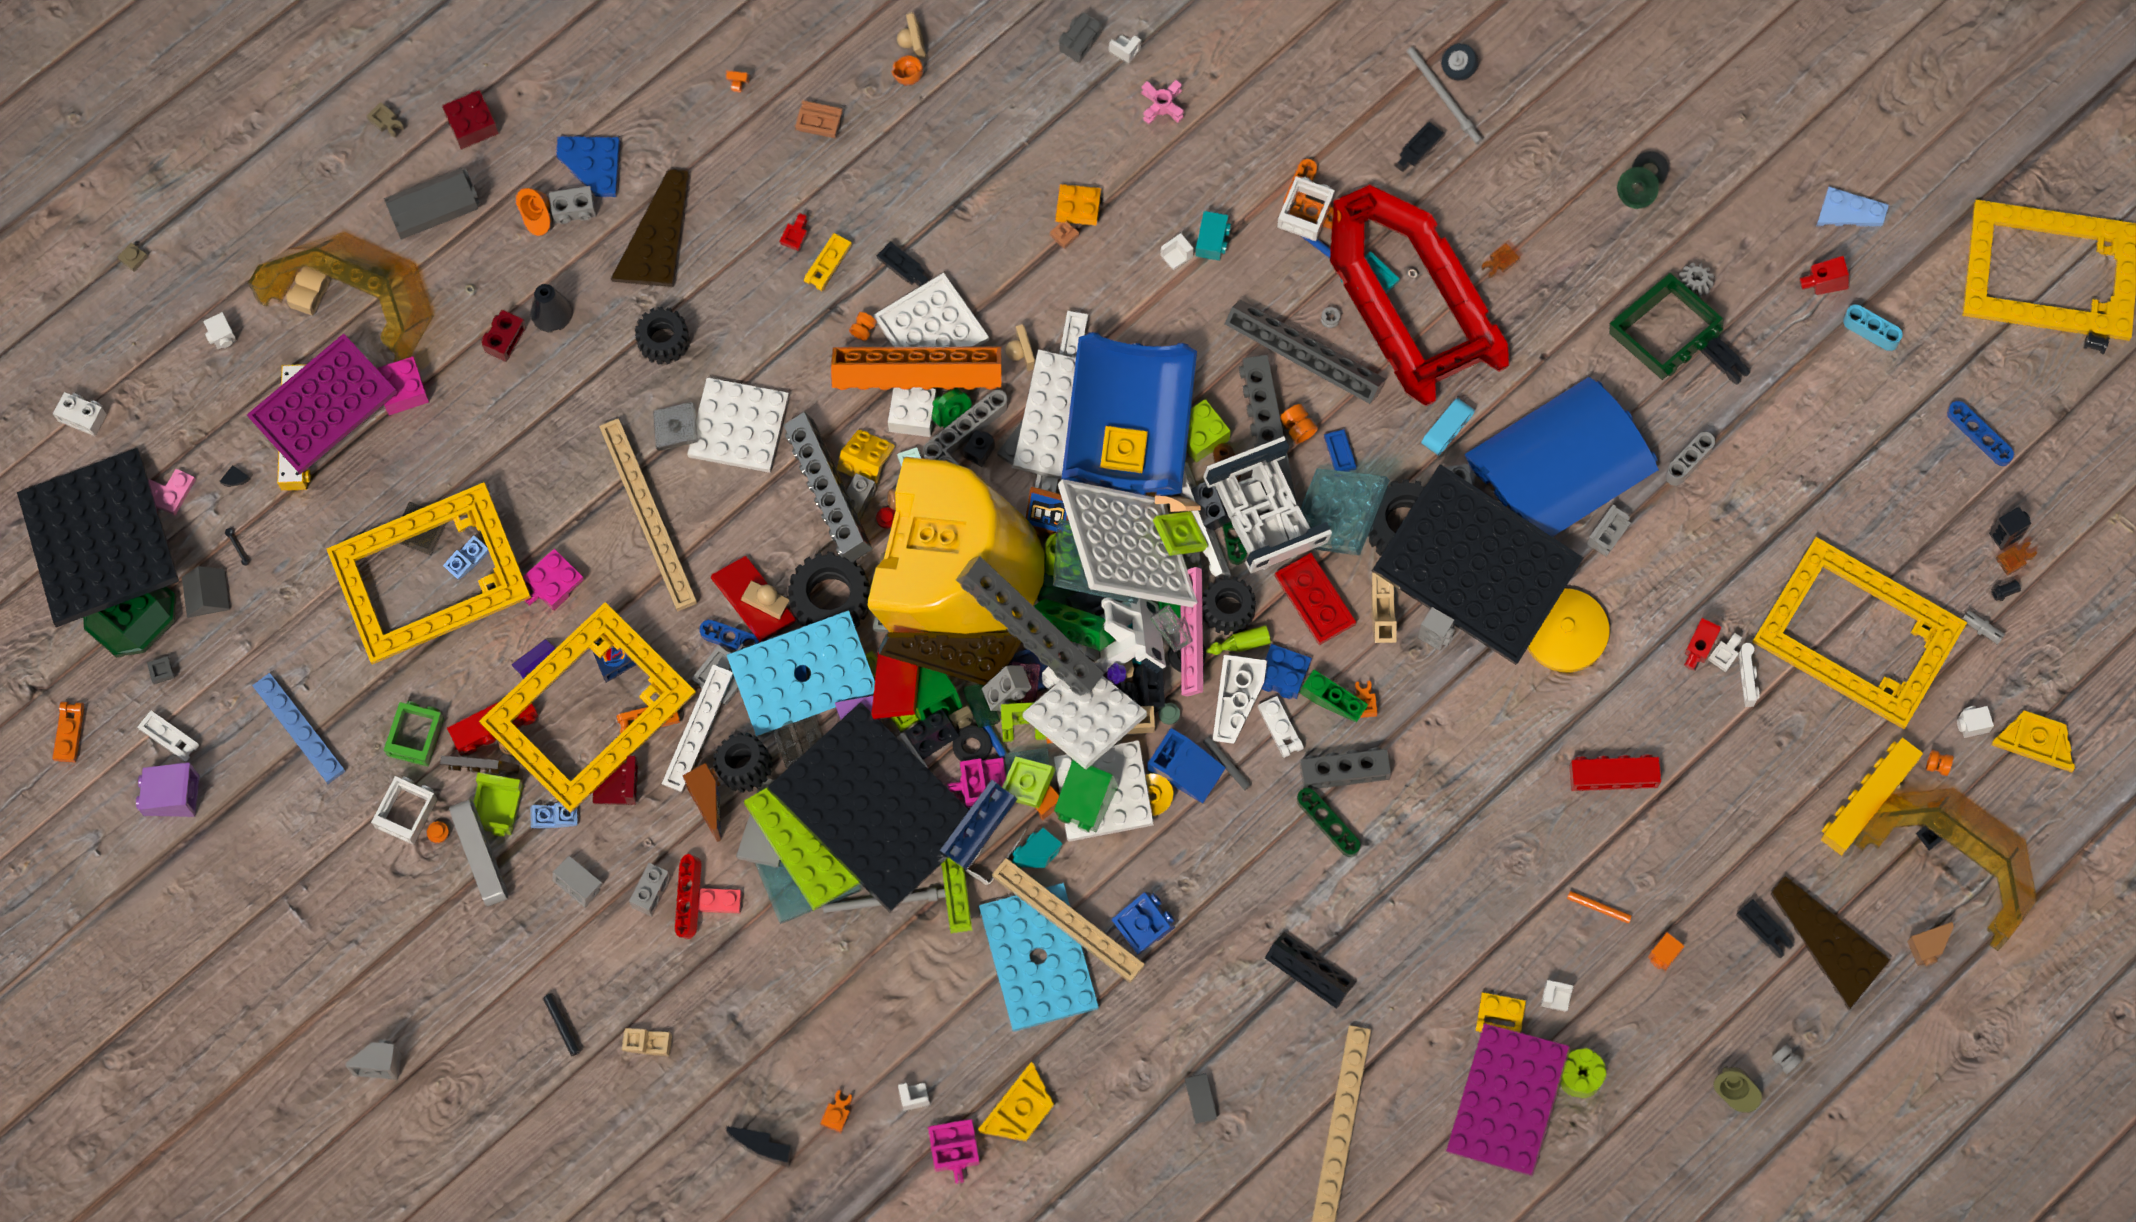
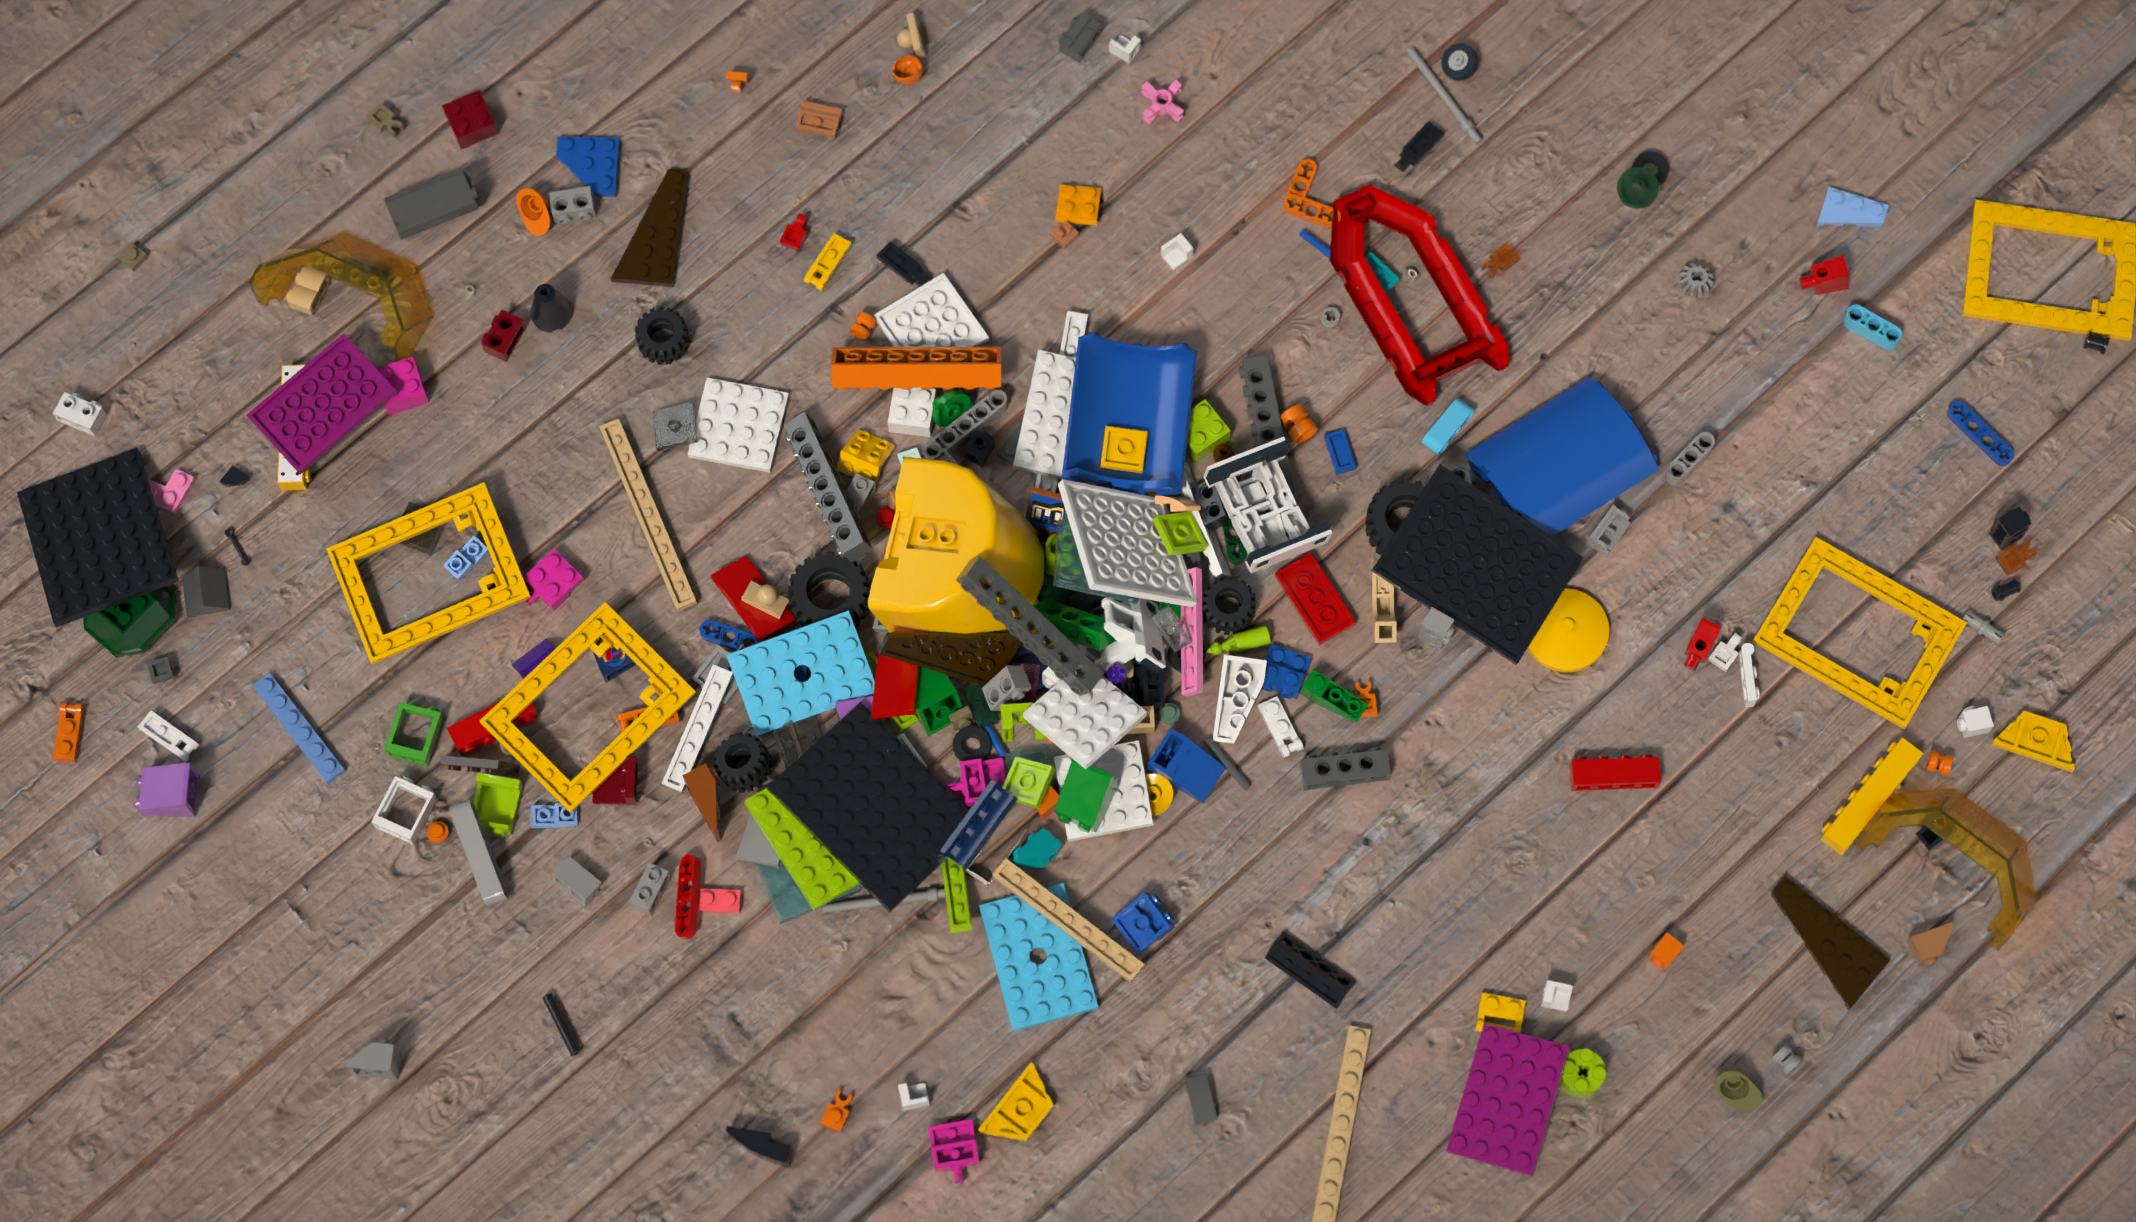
white brick [203,312,237,349] -> none
tan slope [622,1028,672,1056] -> none
black brick [905,708,959,760] -> none
tan tile [1005,324,1035,371] -> none
teal brick [1195,211,1231,261] -> none
dark grey brick [1225,300,1386,404] -> none
white window [1277,177,1335,241] -> none
clear light blue plate [1288,468,1390,556] -> none
dark green beam [1297,788,1360,858] -> none
orange bar [1567,891,1632,924] -> none
dark green window [1609,273,1724,380] -> none
black hinge [1701,337,1750,385] -> none
black hinge [1736,899,1794,958] -> none

